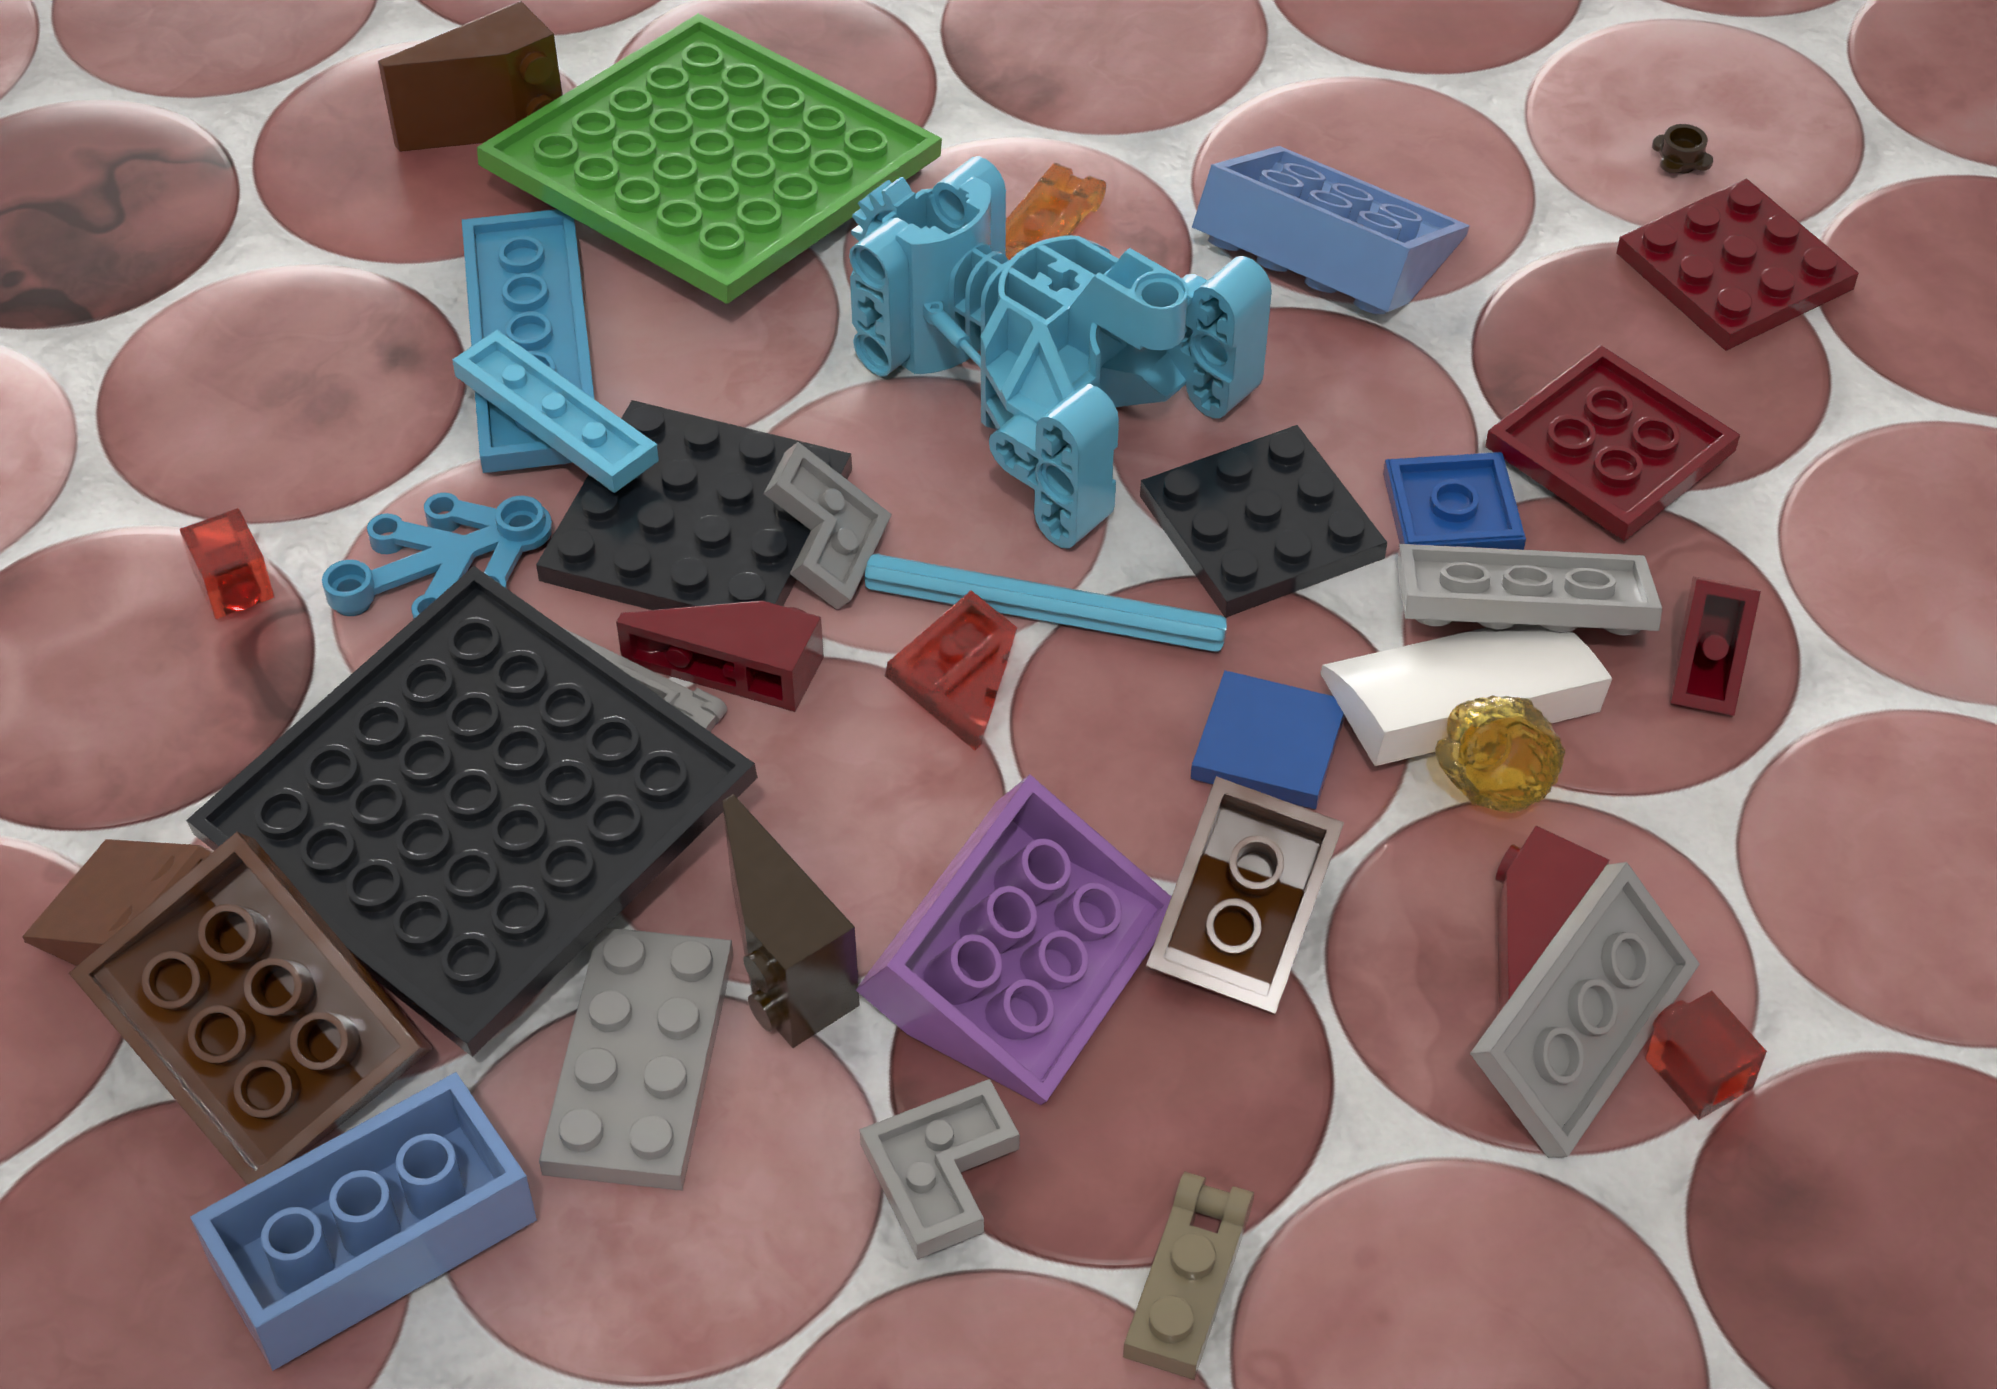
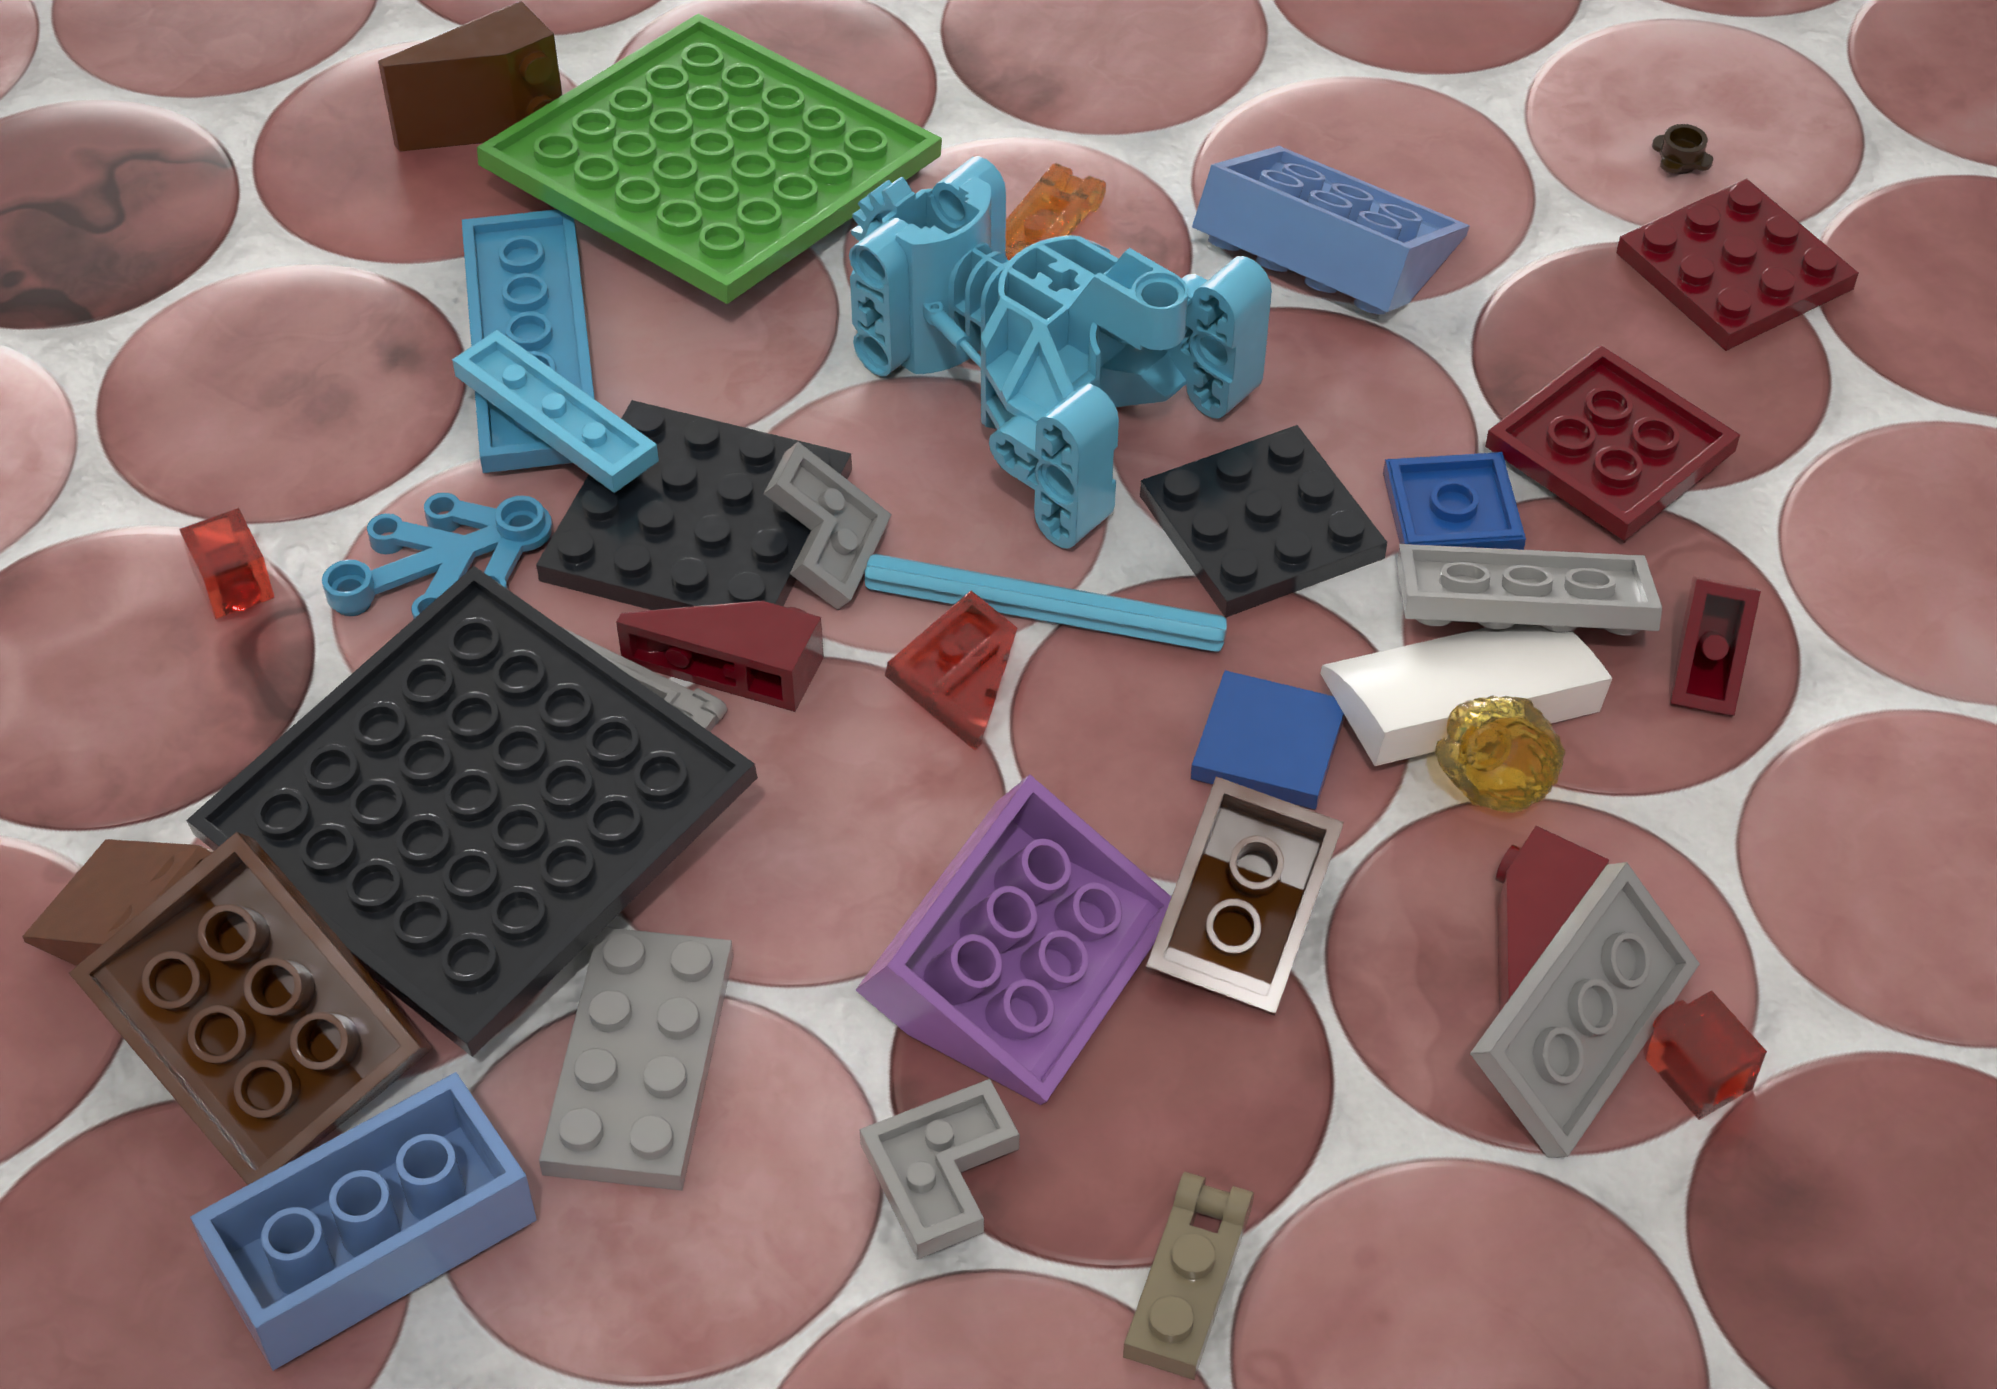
dark brown slope [722,794,860,1048] -> none

